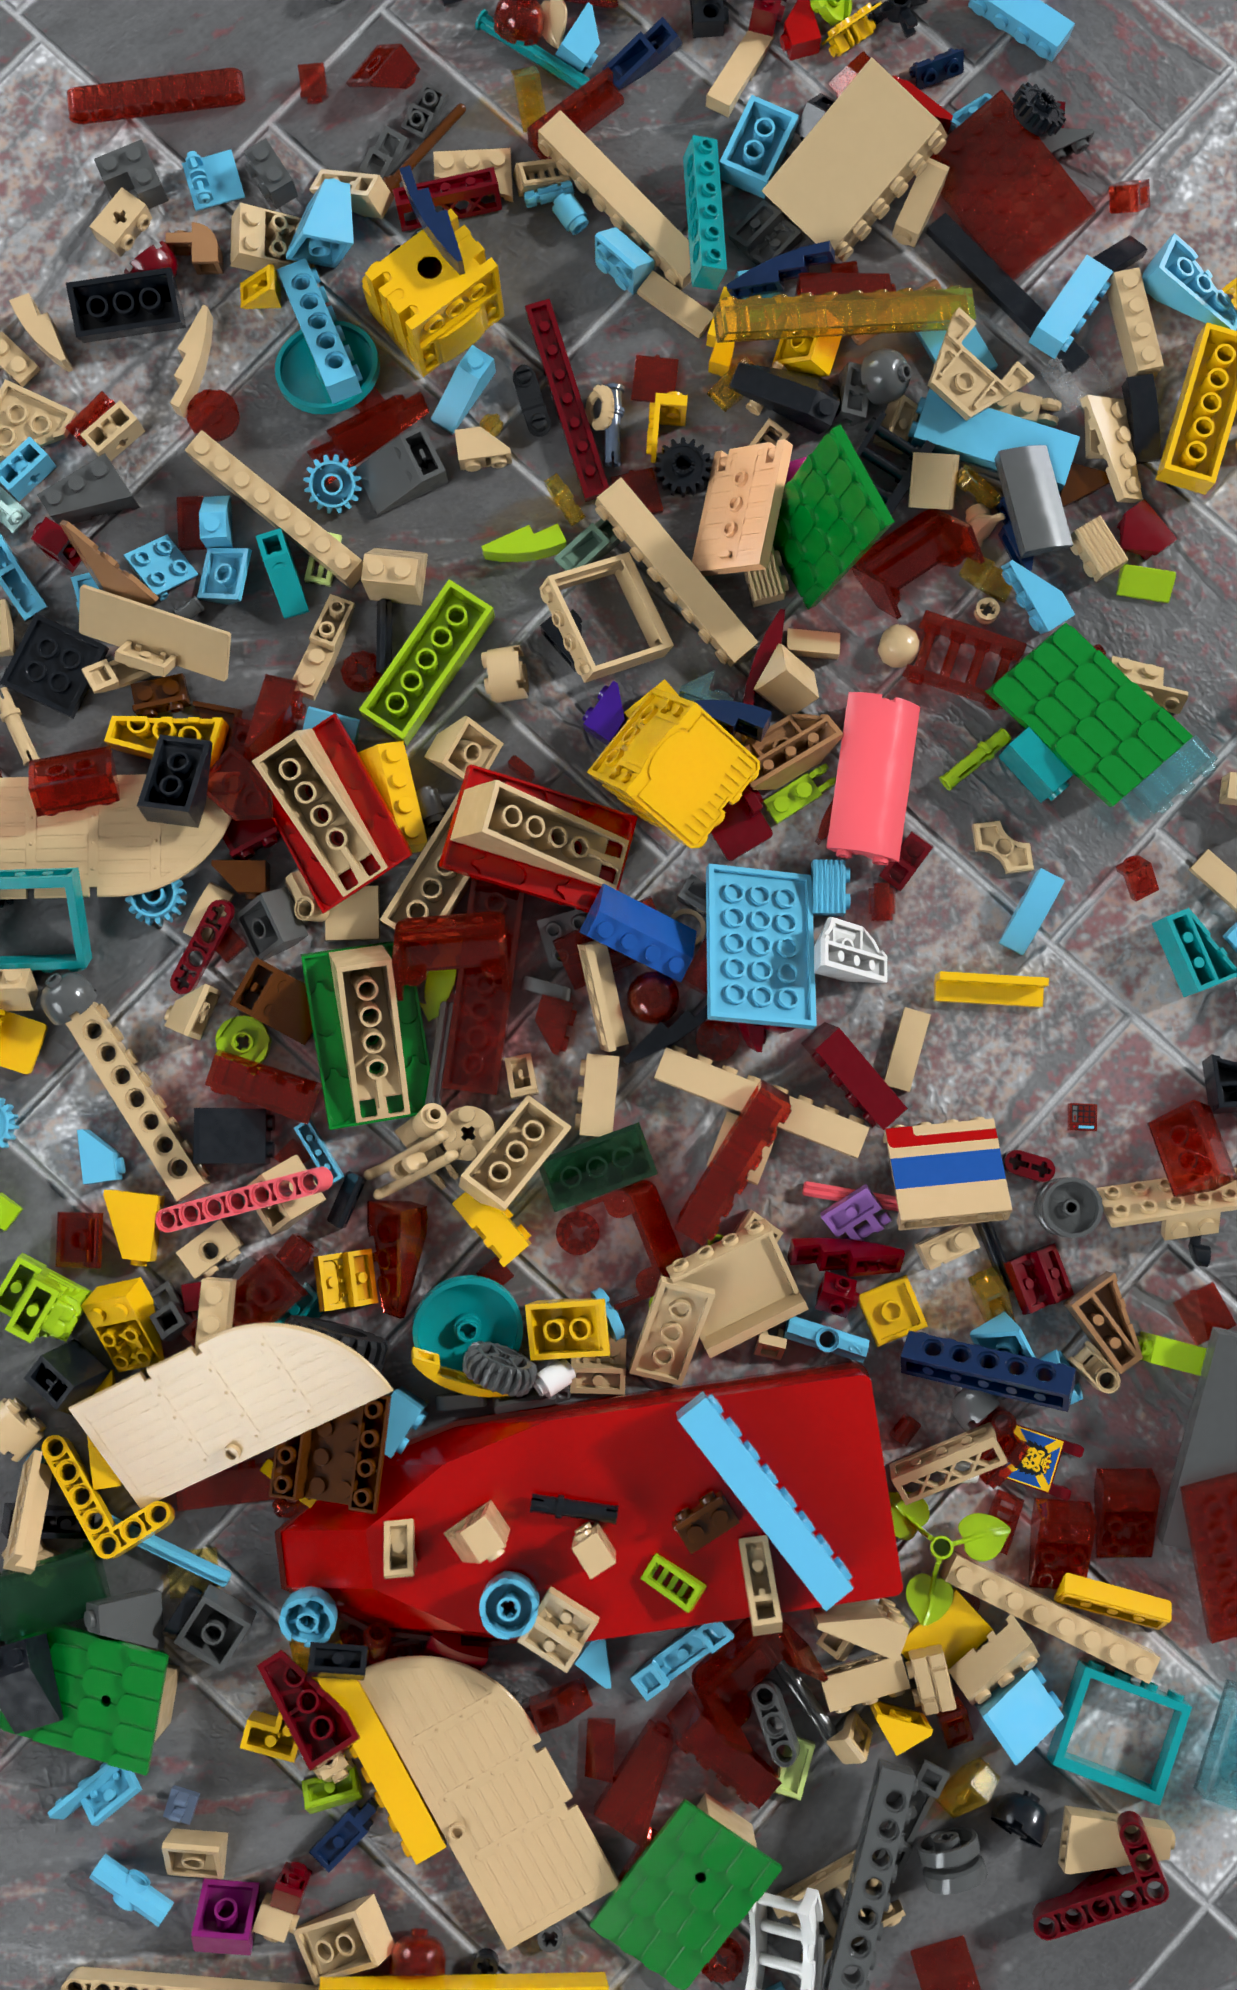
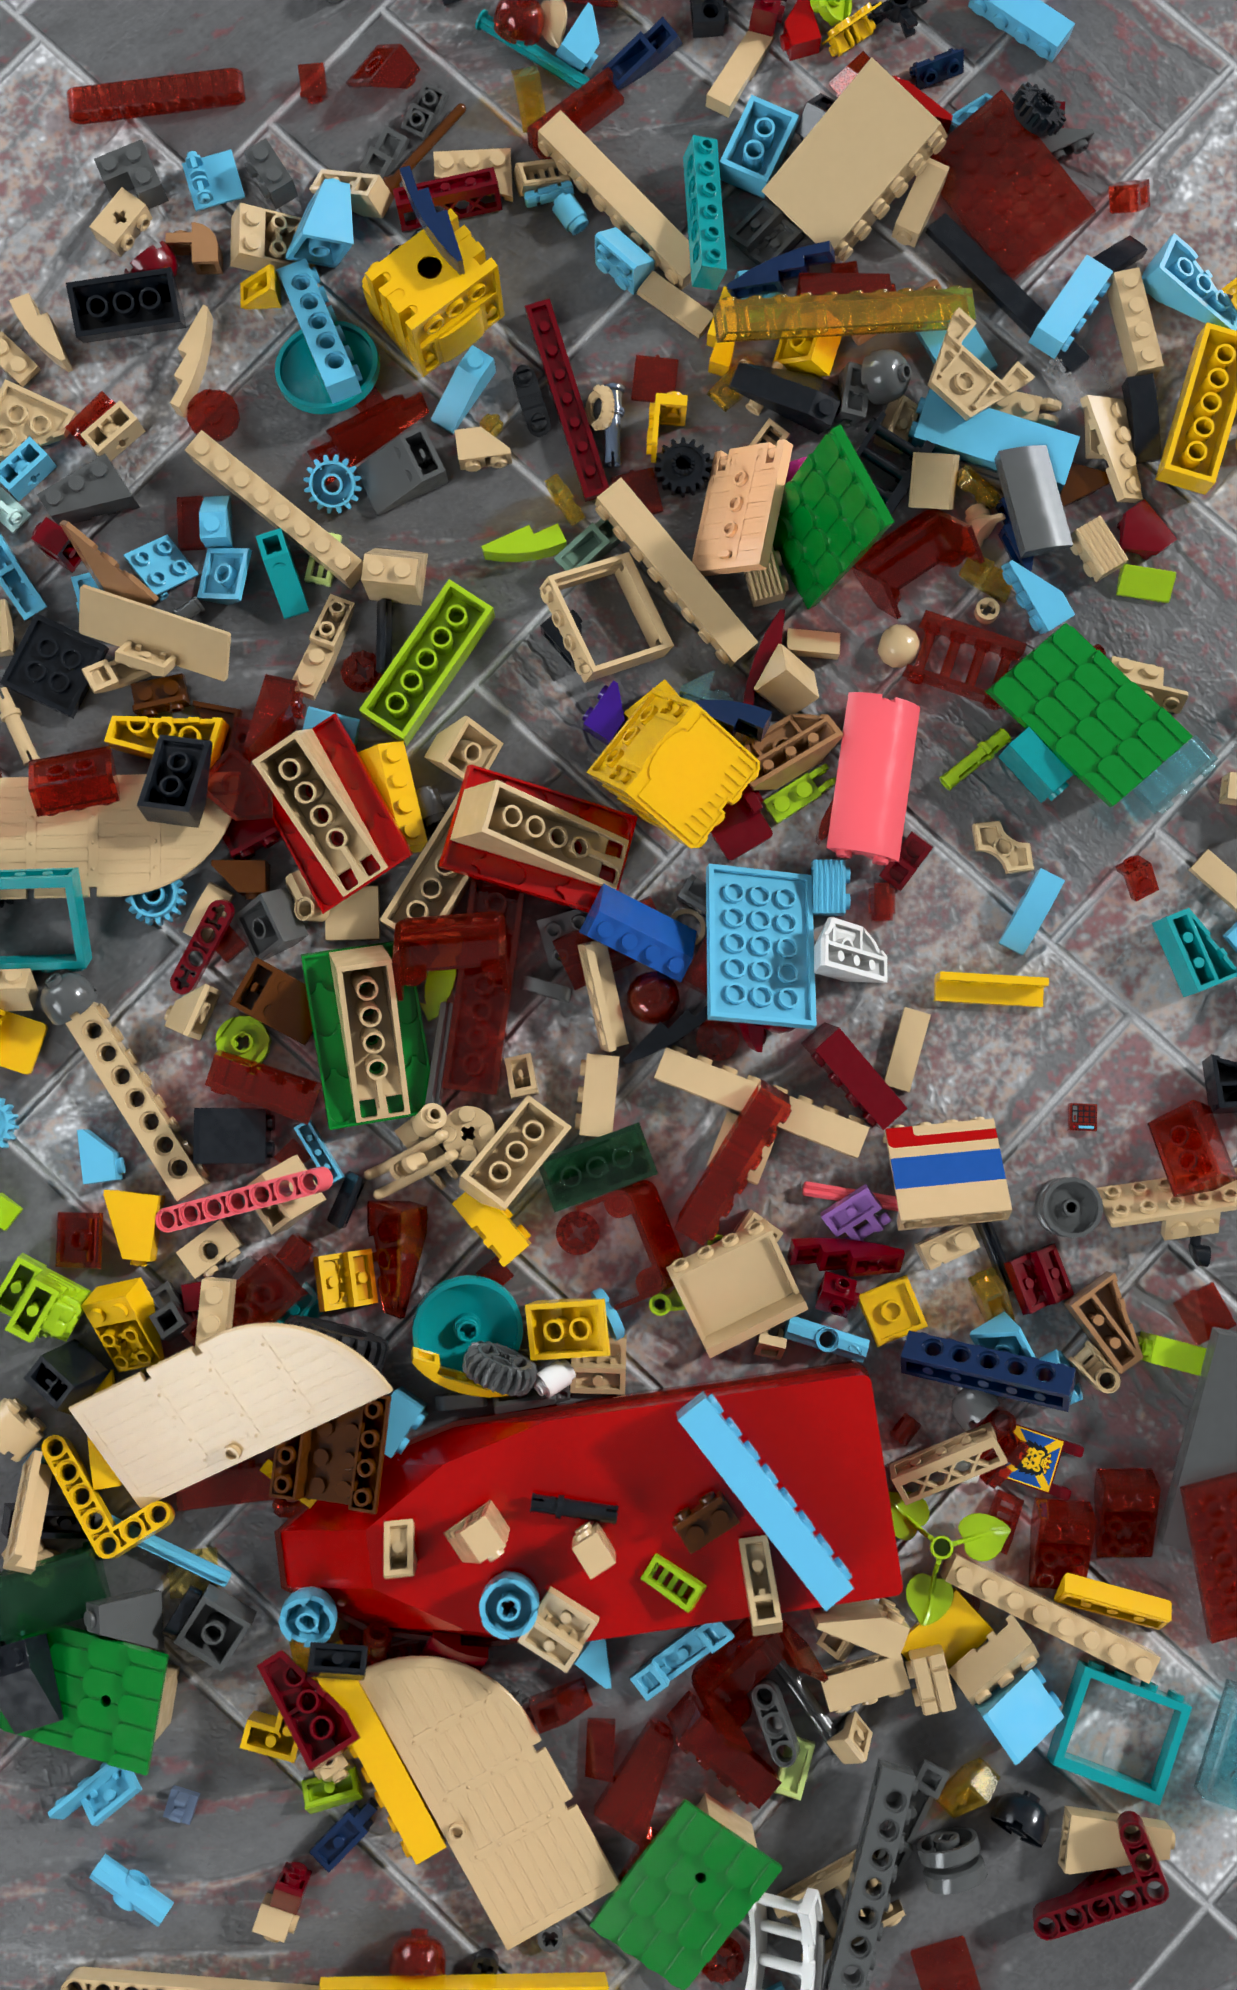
tan slope [162,1828,228,1879] -> none
magenta slope [191,1879,260,1956] -> none
tan slope [294,1894,396,1985] -> none
tan brick [481,645,529,703] -> none
clear red tile [508,755,535,783] -> none
clear red slope [535,994,578,1057] -> none
tan plate [629,1276,715,1386] -> none
yellow slope [869,1700,933,1756] -> none
clear red slope [935,1697,974,1749] -> none
dark red beam [1002,1150,1055,1182] -> none

